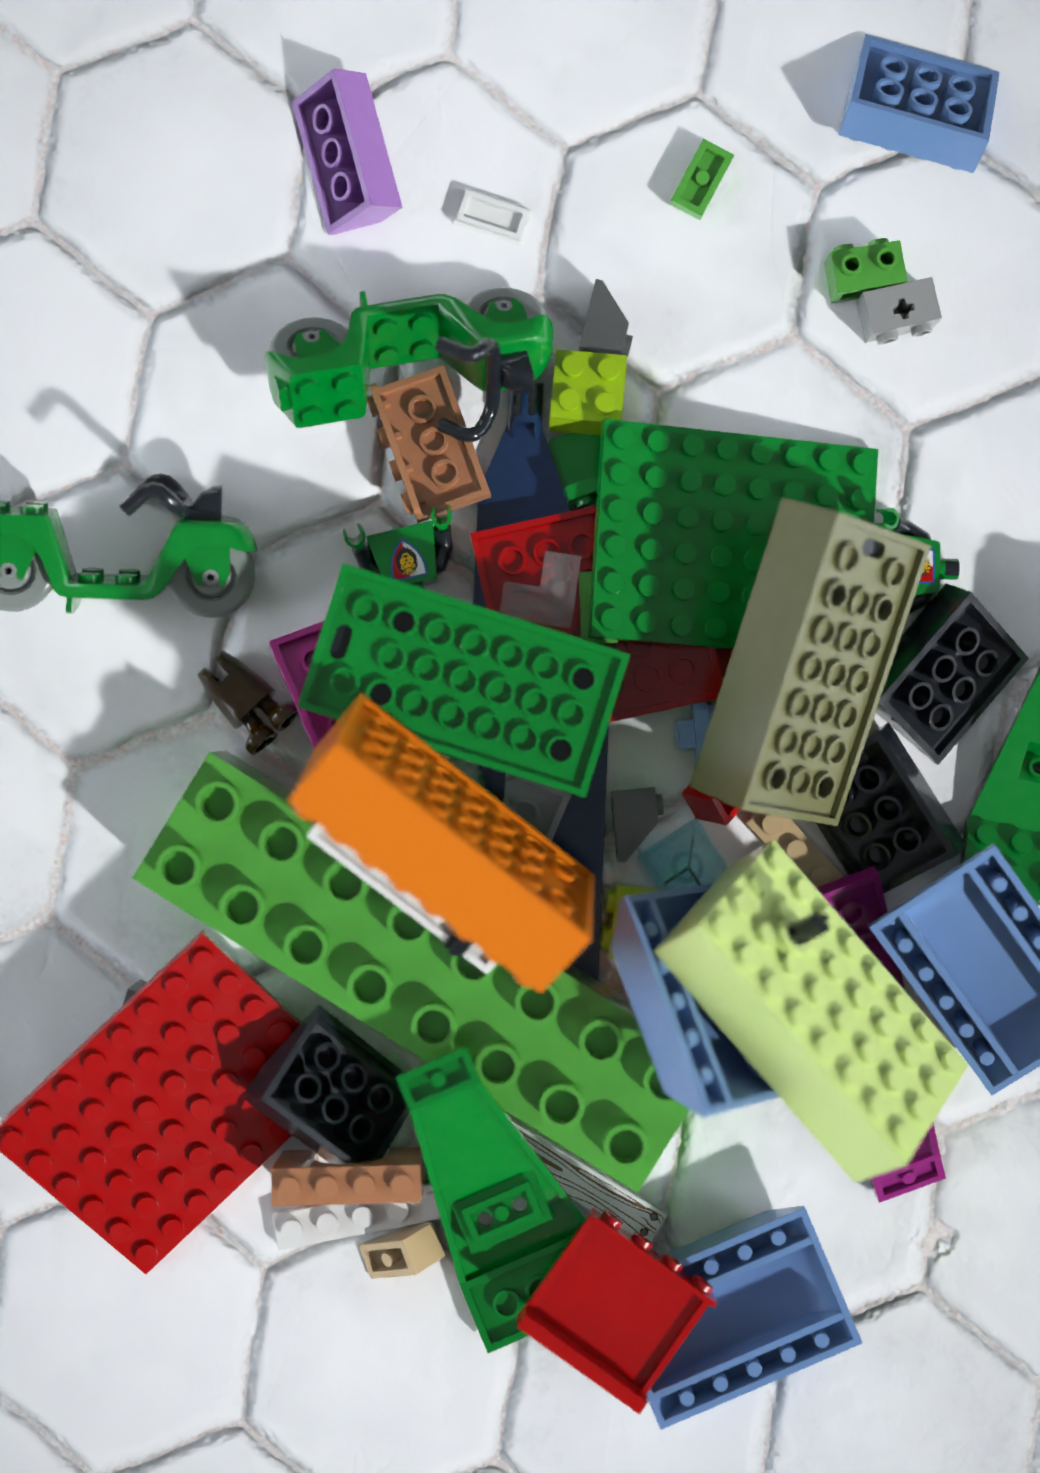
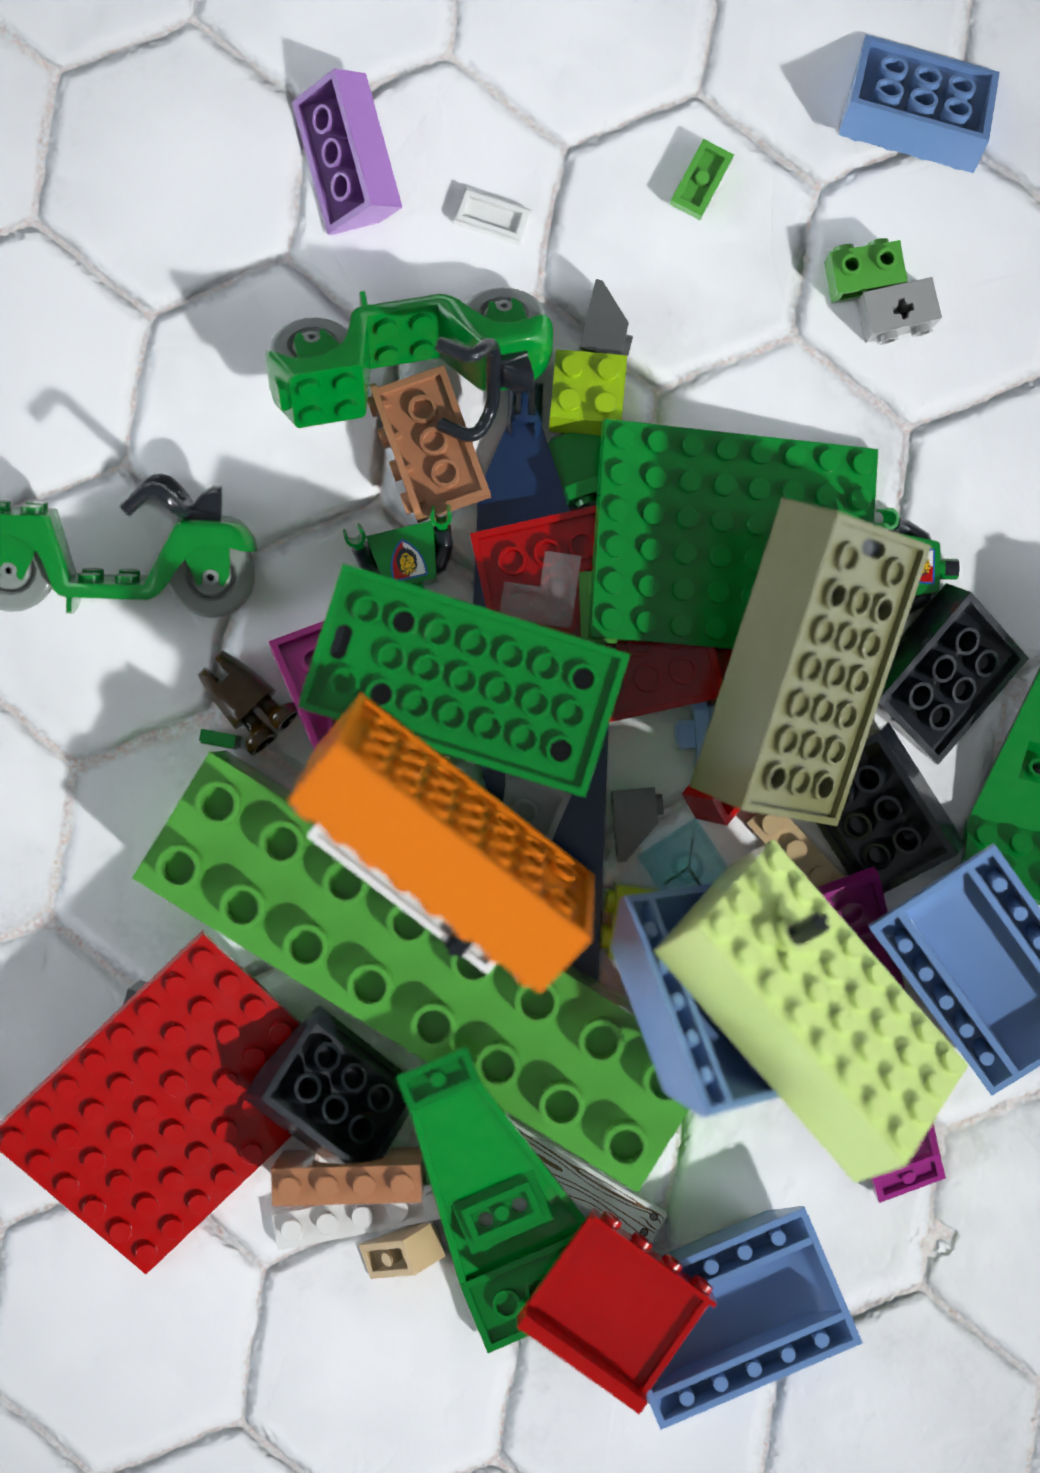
none -> green tile [199,729,242,750]

